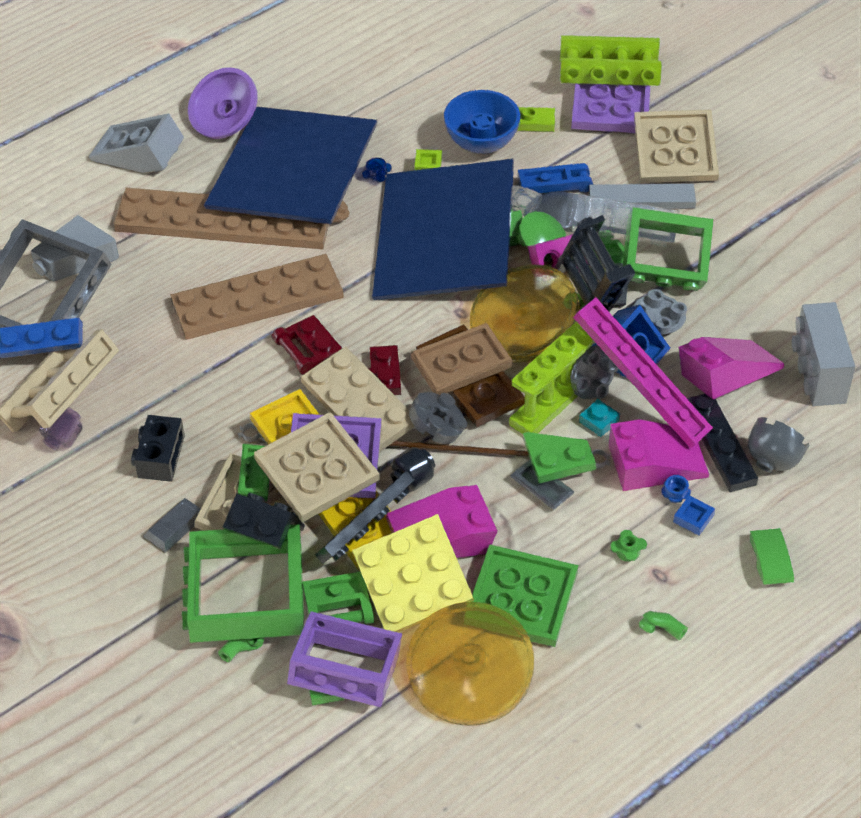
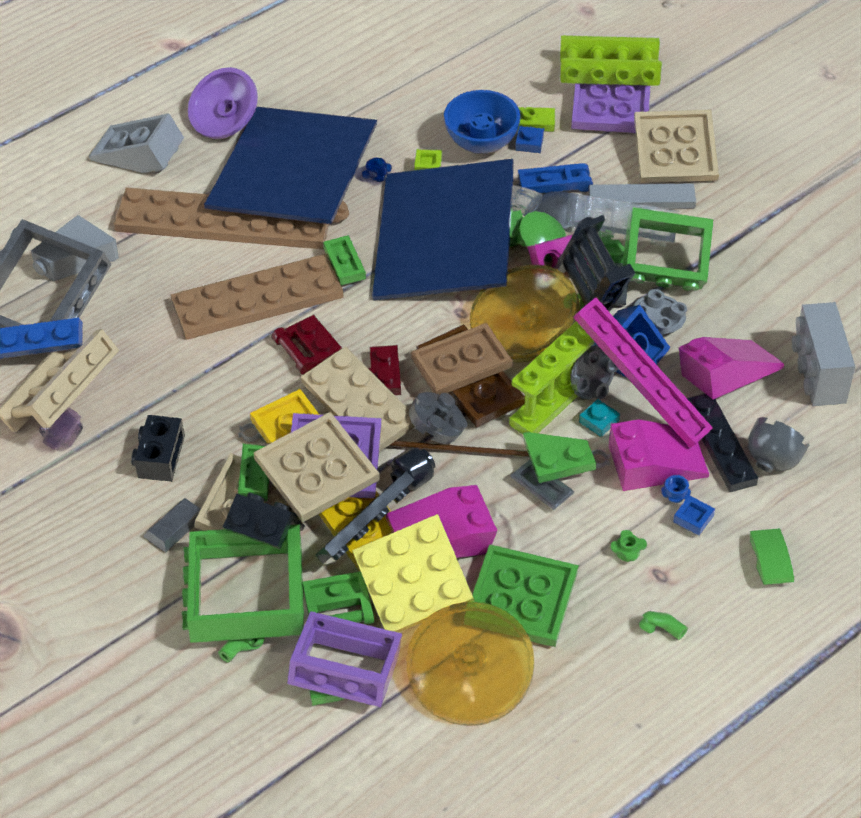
none -> bright green plate [323,235,366,286]
none -> blue plate [515,126,544,153]

